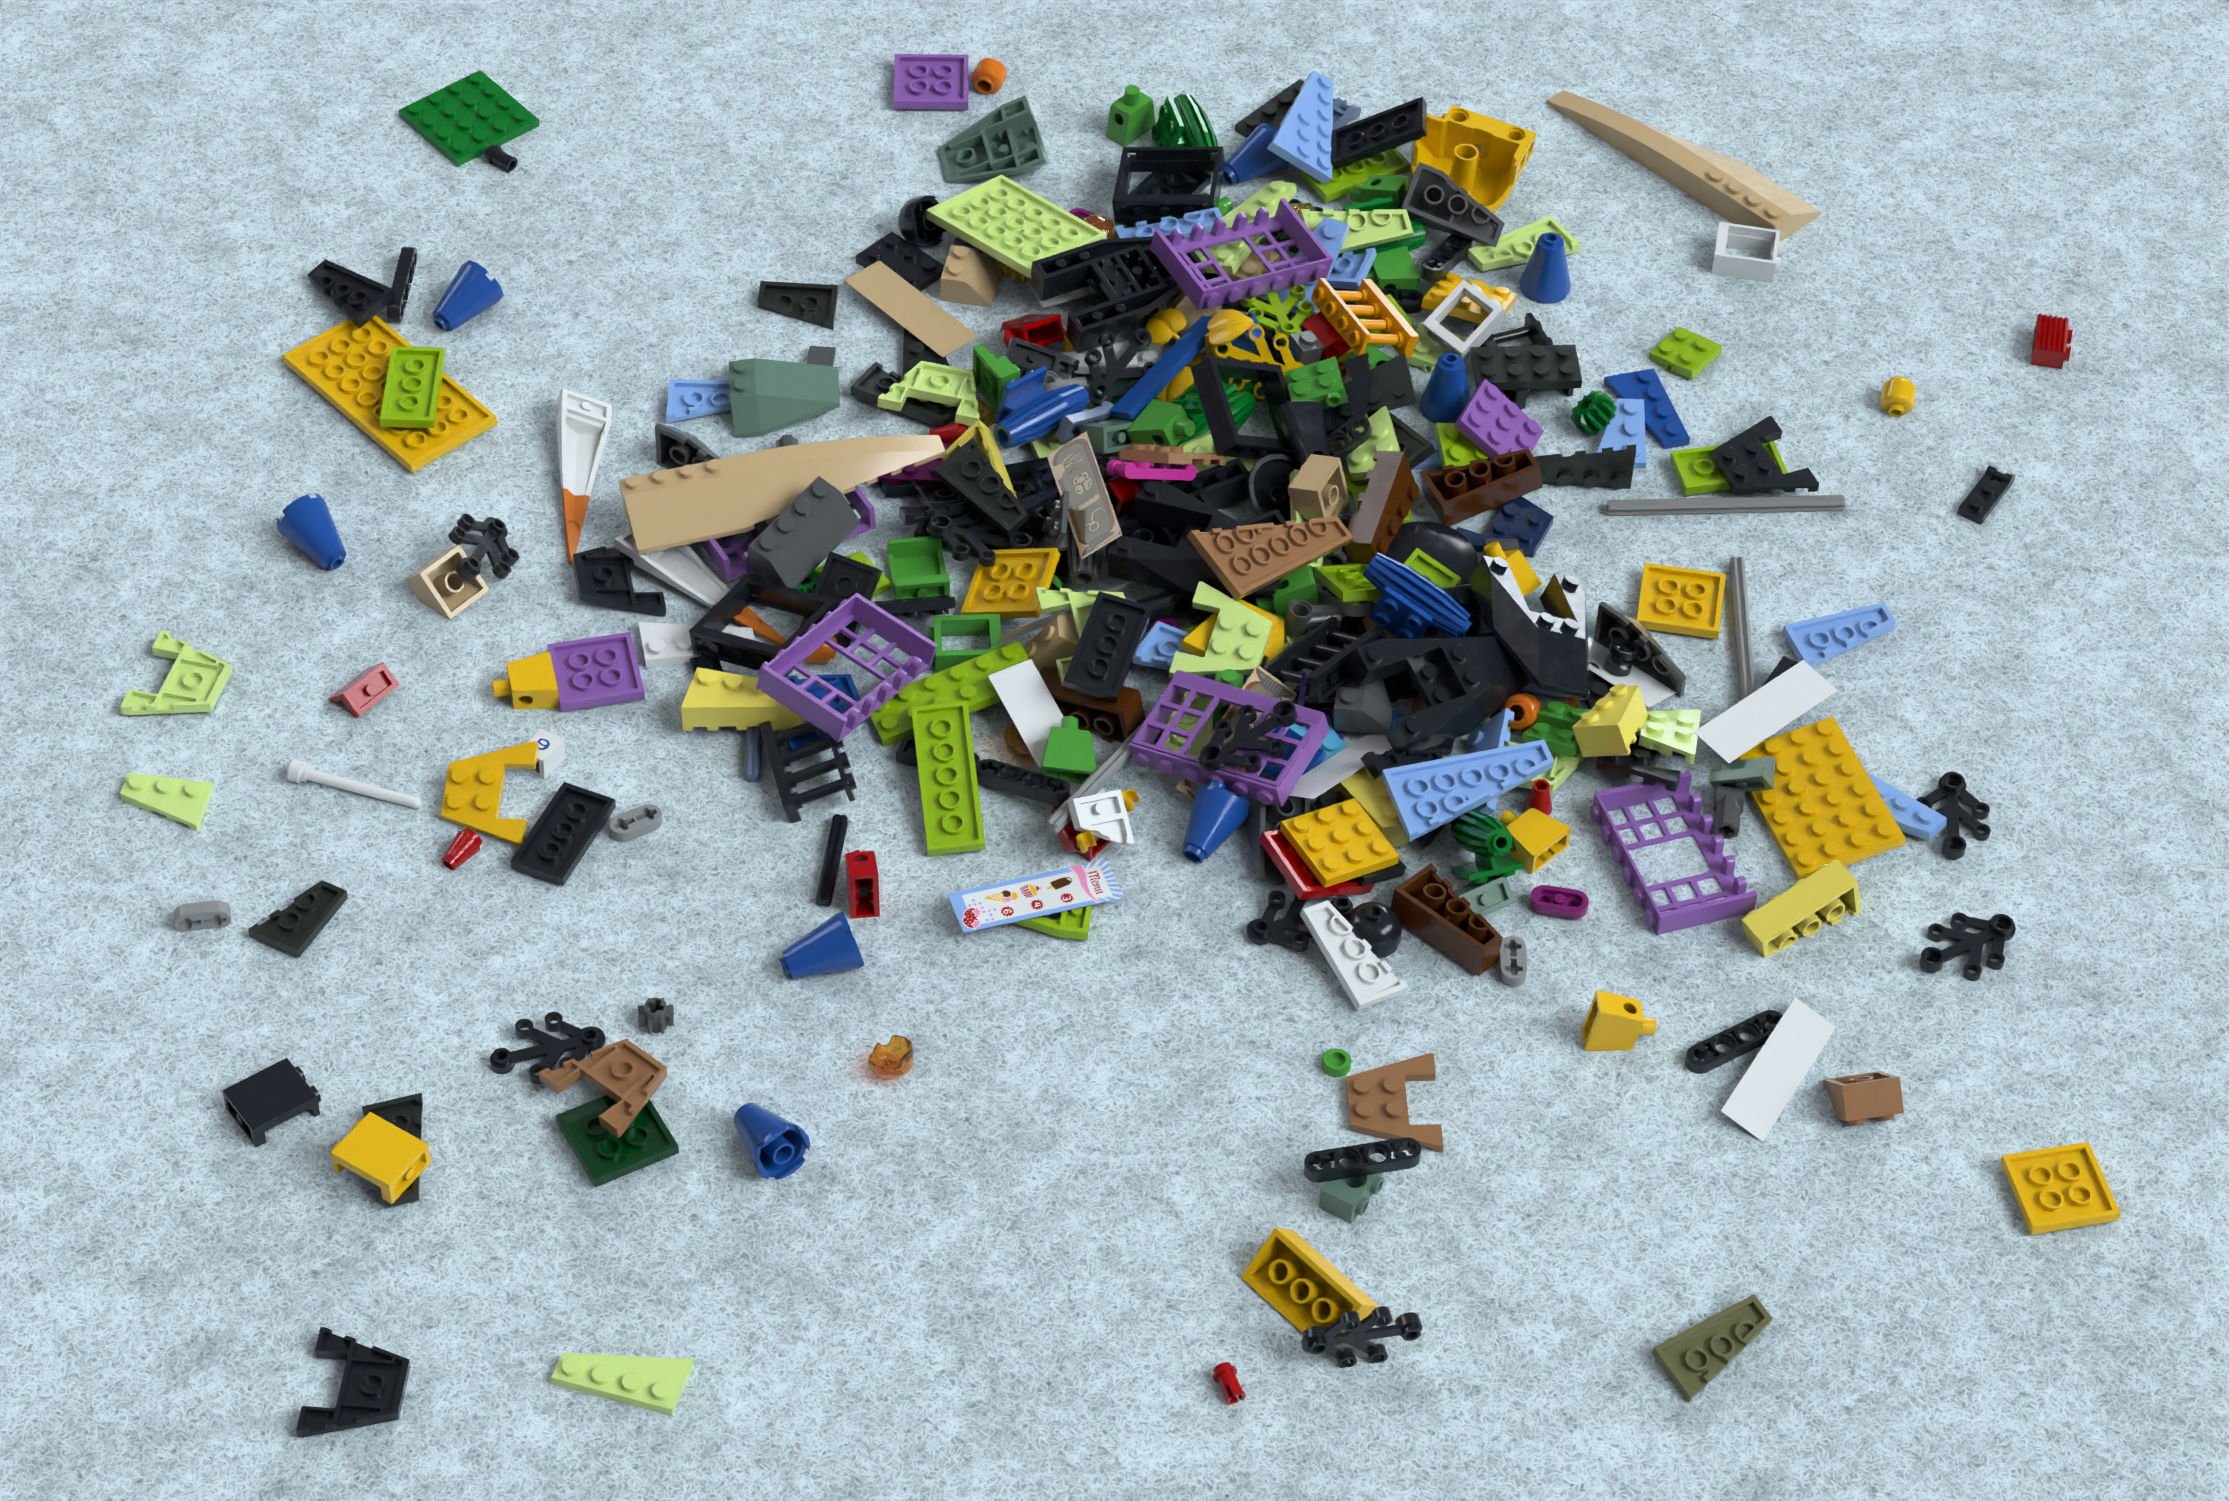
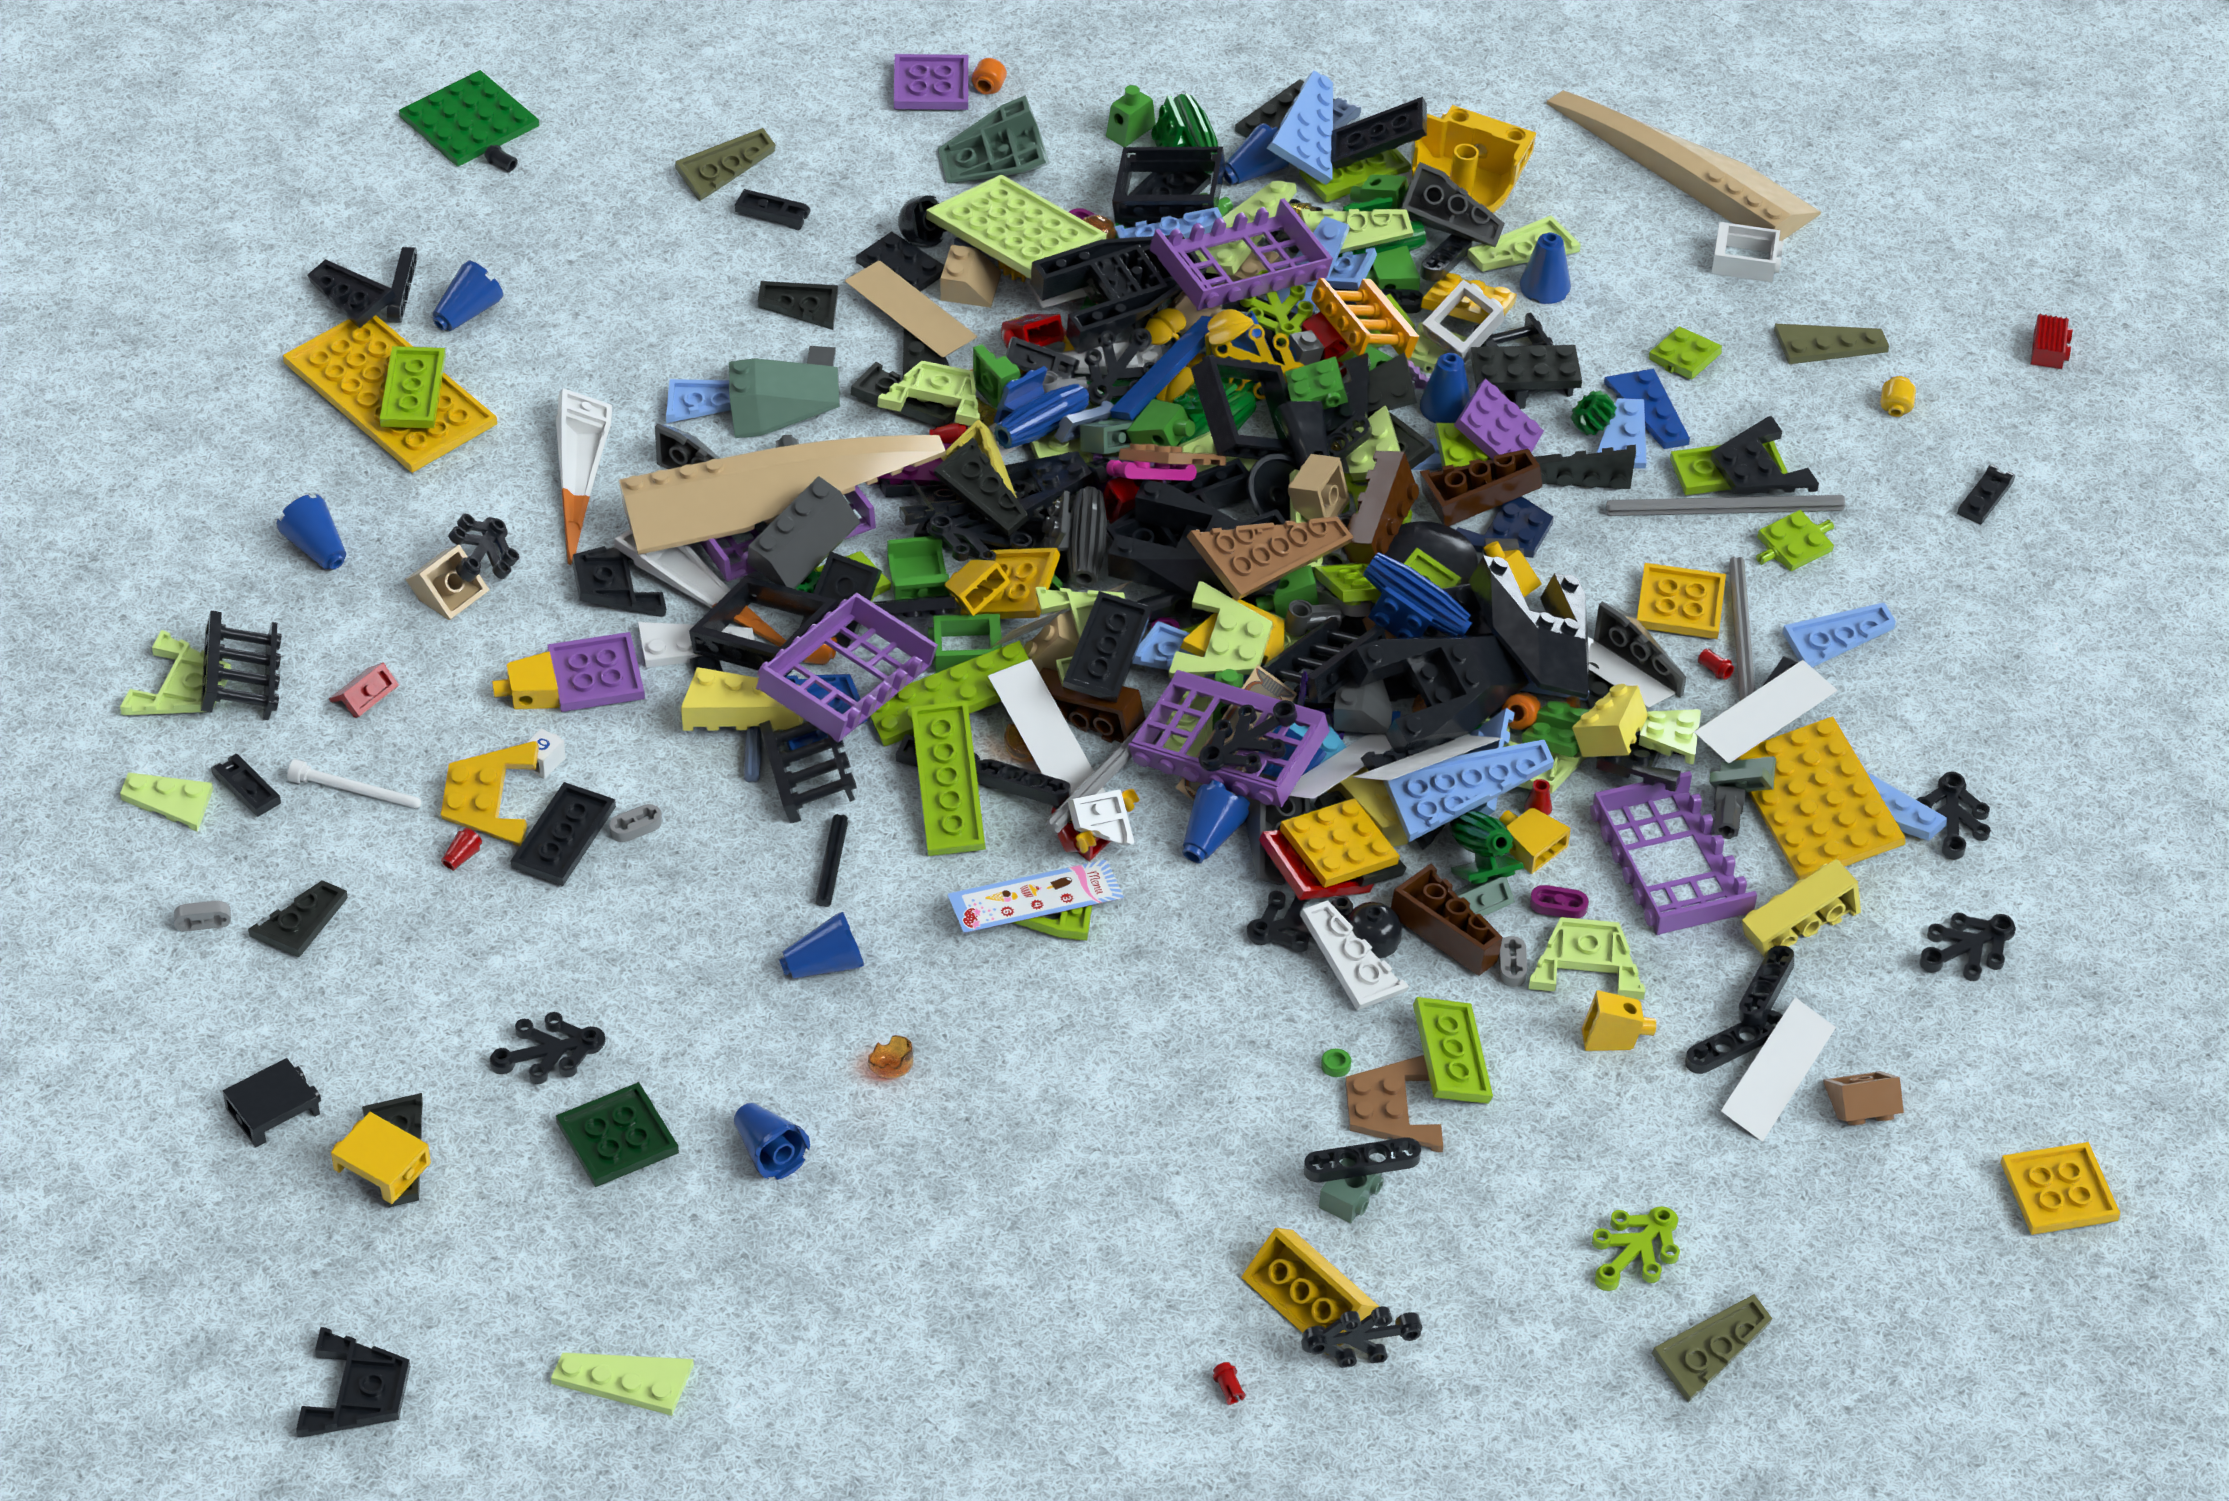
medium nougat wing [539,1039,668,1138] -> none
dark grey gear [638,998,674,1034] -> none
red torso [845,850,880,919] -> none
bright green torso [1039,716,1097,784] -> none
sticker [1047,431,1122,559] -> none
black wheel [1604,638,1638,677] -> none
none -> black fence [201,610,282,720]
none -> black plate [211,753,281,817]
none -> olive wing [675,128,776,201]
none -> black plate [735,189,811,230]
none -> yellow torso [945,560,1011,616]
none -> white sticker [1354,735,1503,781]
none -> lavender piece [1407,359,1429,389]
none -> lime plate [1413,997,1493,1104]
none -> yellowish green wing [1529,917,1645,1000]
none -> lime plant [1592,1206,1680,1291]
none -> red pin [1698,648,1734,680]
none -> black beam [1739,945,1794,1026]
none -> lime plate [1756,509,1834,571]
none -> olive wing [1774,323,1889,364]

